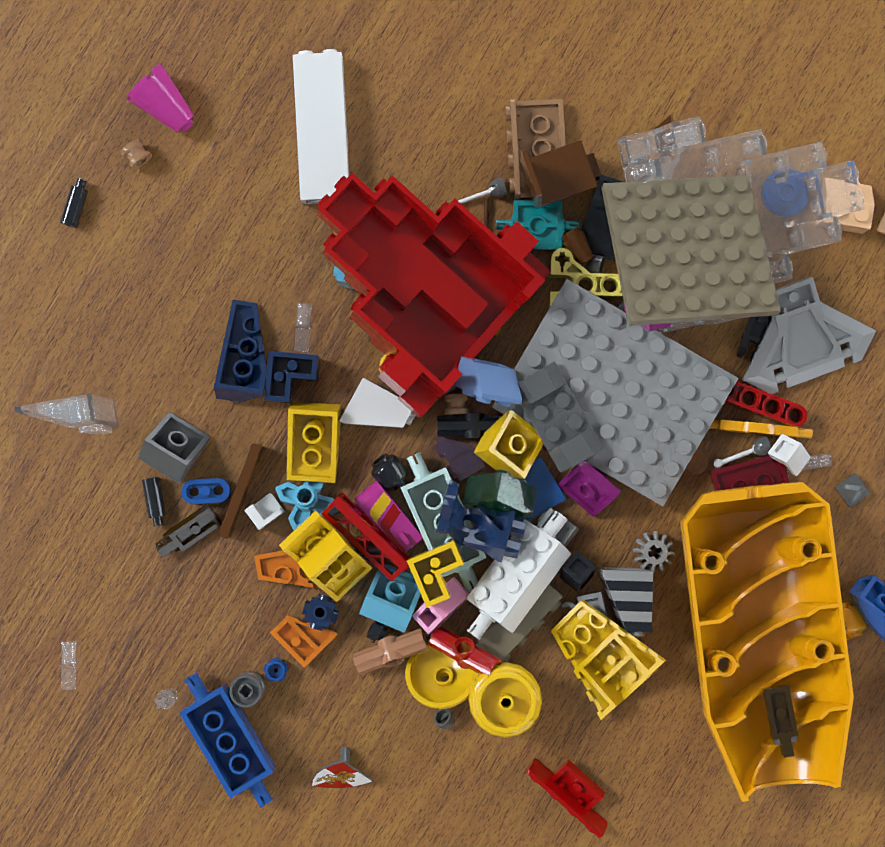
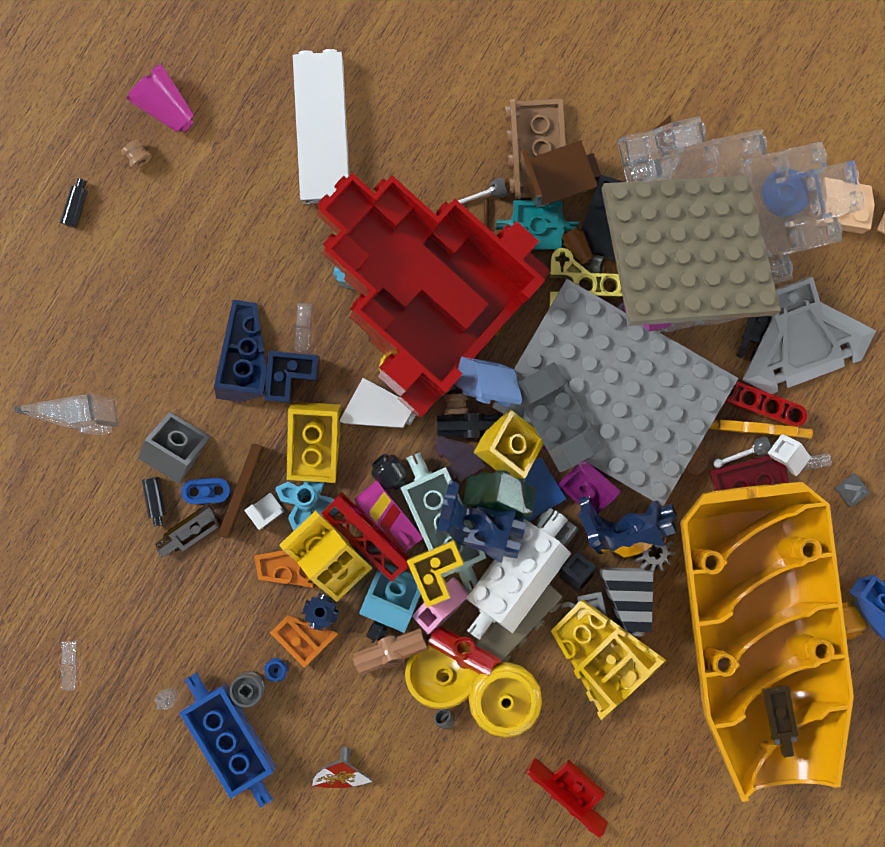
none -> dark blue hips [578,496,678,558]

